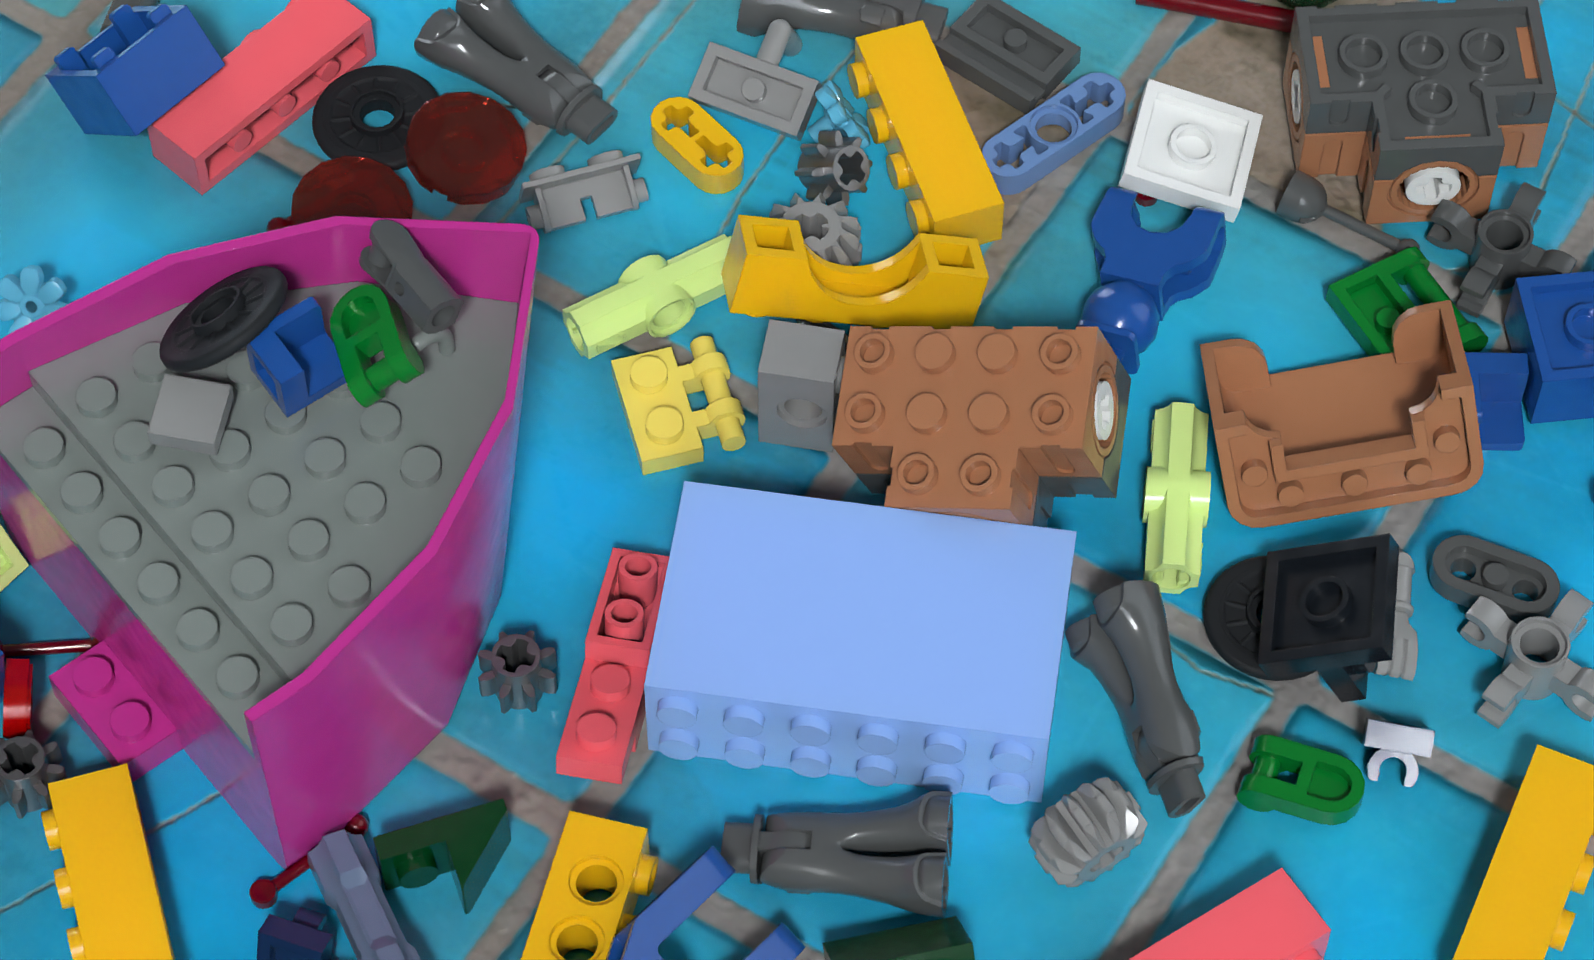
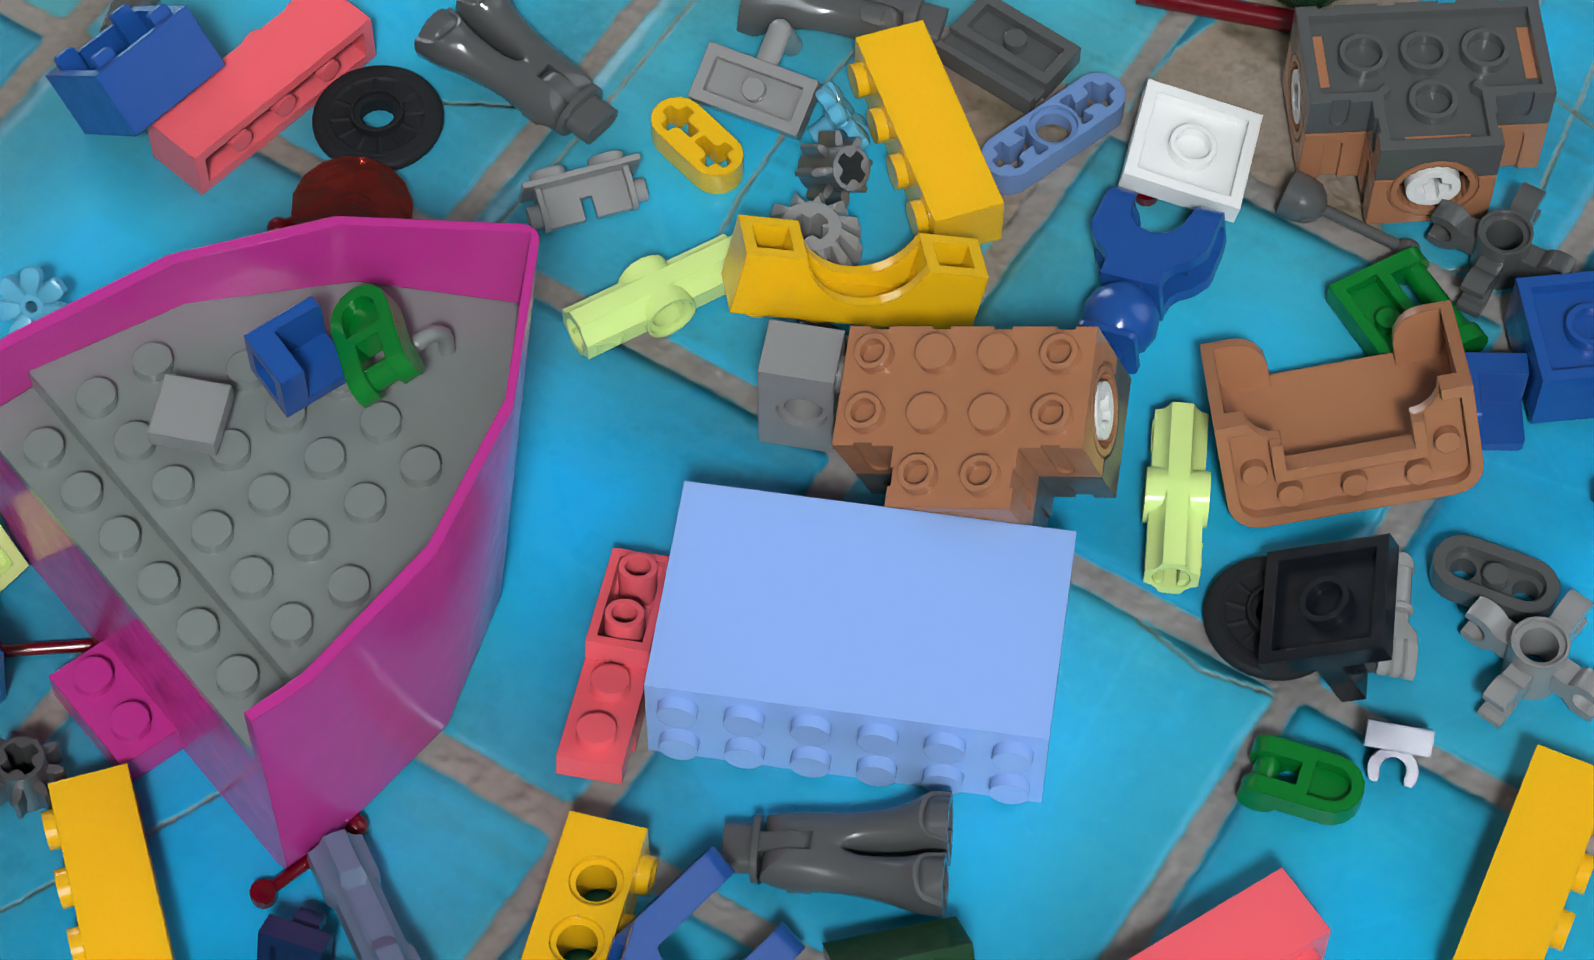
red tile [3,658,33,739] -> none
black wheel [159,266,288,373] -> none
dark grey bar [359,220,464,334] -> none
dark green slope [373,798,511,915] -> none
clear red tile [404,92,527,205] -> none
flat silver gear [478,630,557,714] -> none
light yellow plate [611,336,746,475] -> none
light grey gear [1028,777,1148,887] -> none
dark grey piece [1065,580,1206,818] -> none

